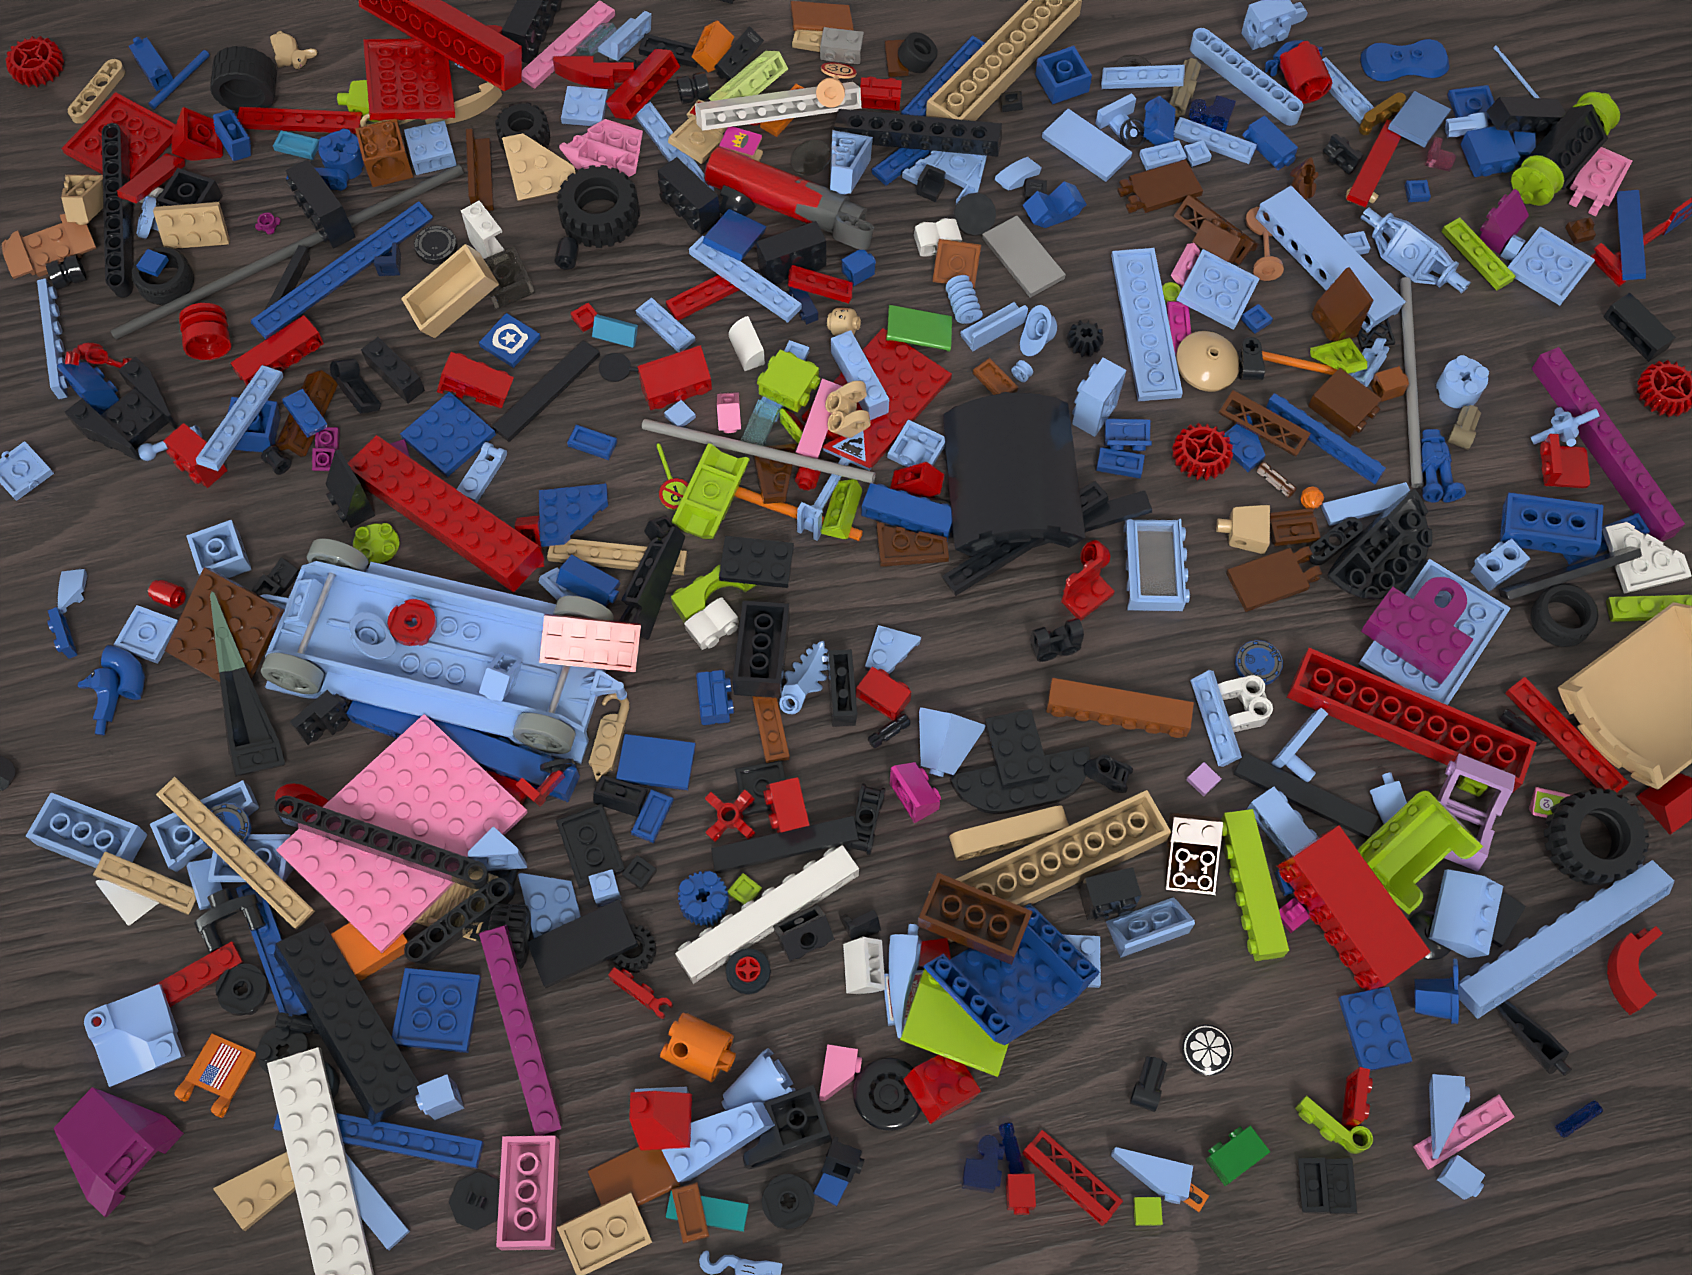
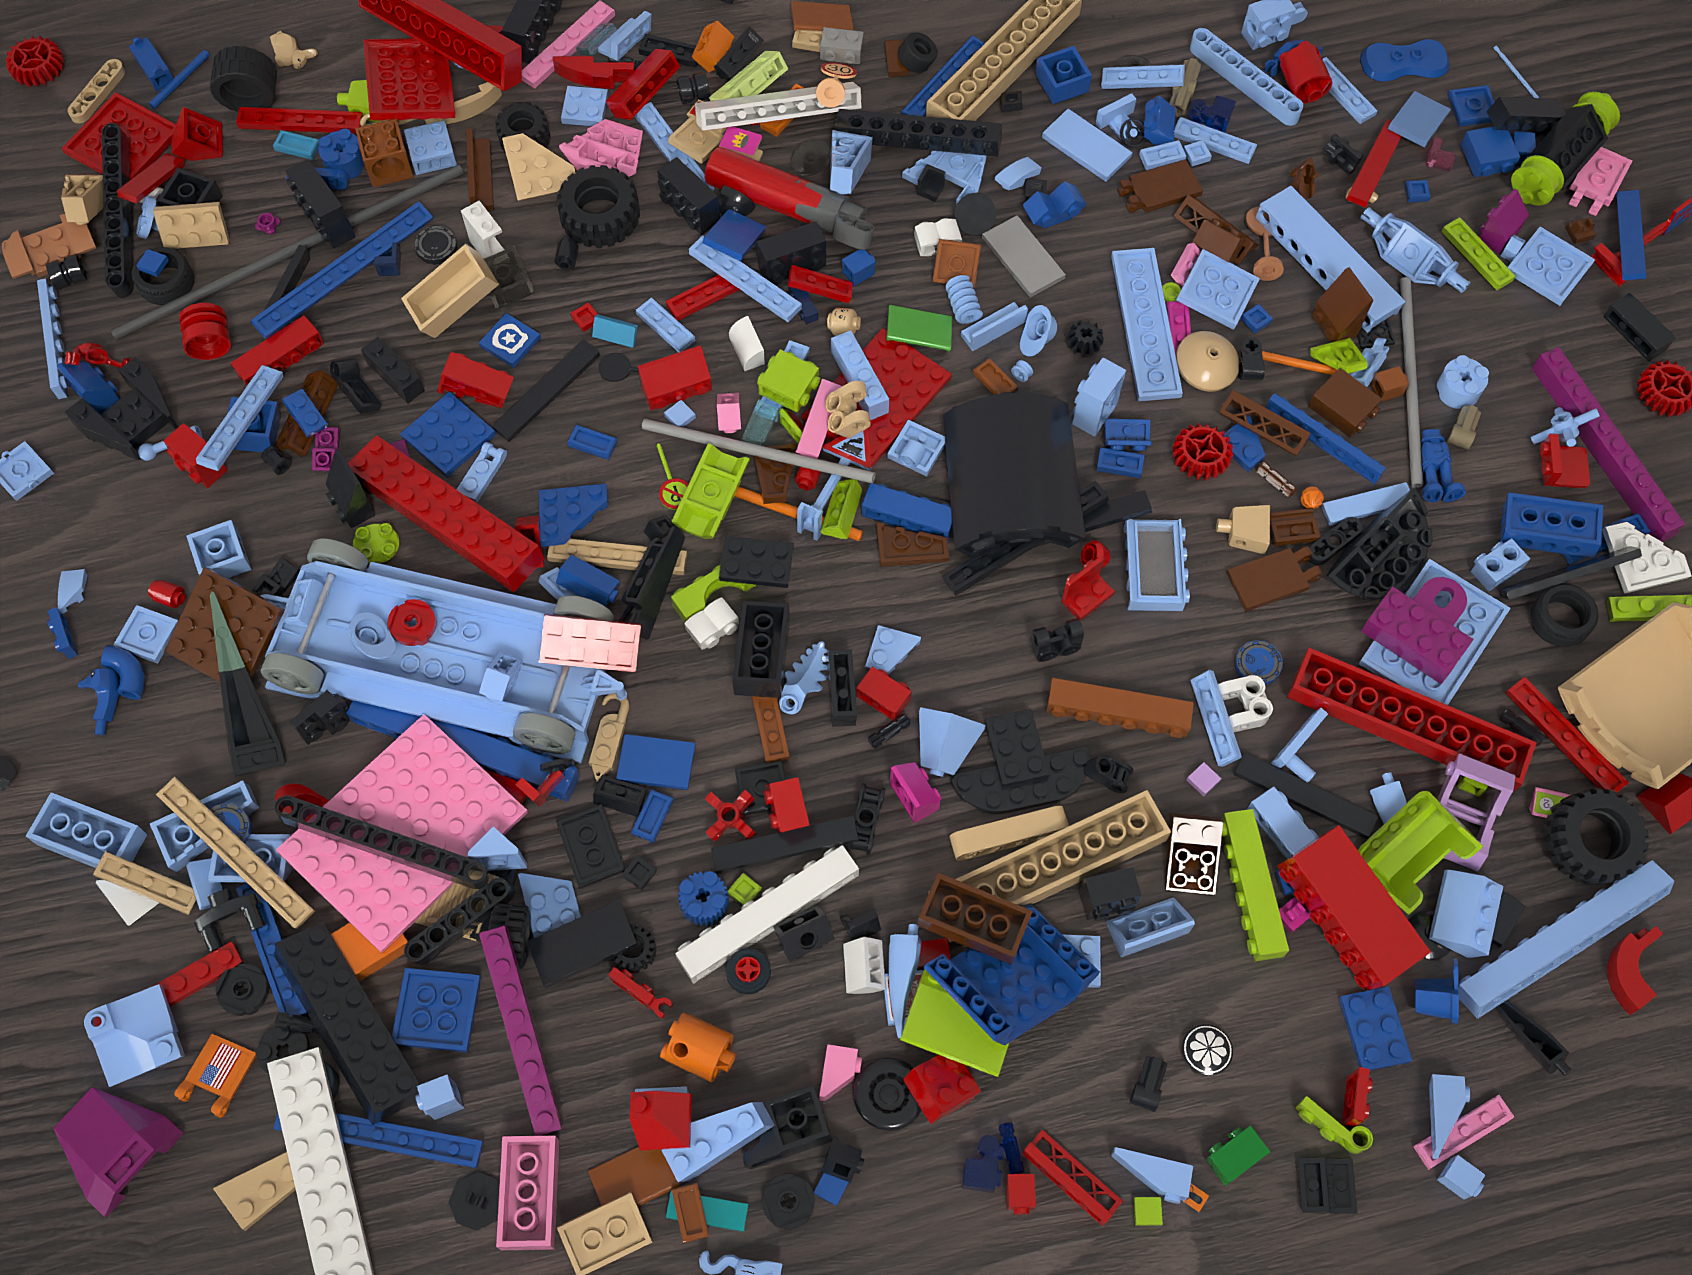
blue brick [213,110,251,161] -> none
light blue tile [345,1152,410,1250] -> none
light blue brick [588,869,622,907] -> none
blue brick [696,670,734,725] -> none
light blue cone [721,1048,796,1111] -> none
red brick [860,77,902,111] -> none
blue tile [872,148,931,186] -> none
red slope [890,462,944,497] -> none
blue brick [1242,115,1298,170] -> none
light blue plate [1342,231,1370,255] -> none
pearl gold plate [1359,92,1406,135] -> none
light blue piece [1445,112,1488,138] -> none
clear blue axle [1555,1100,1603,1138] -> none

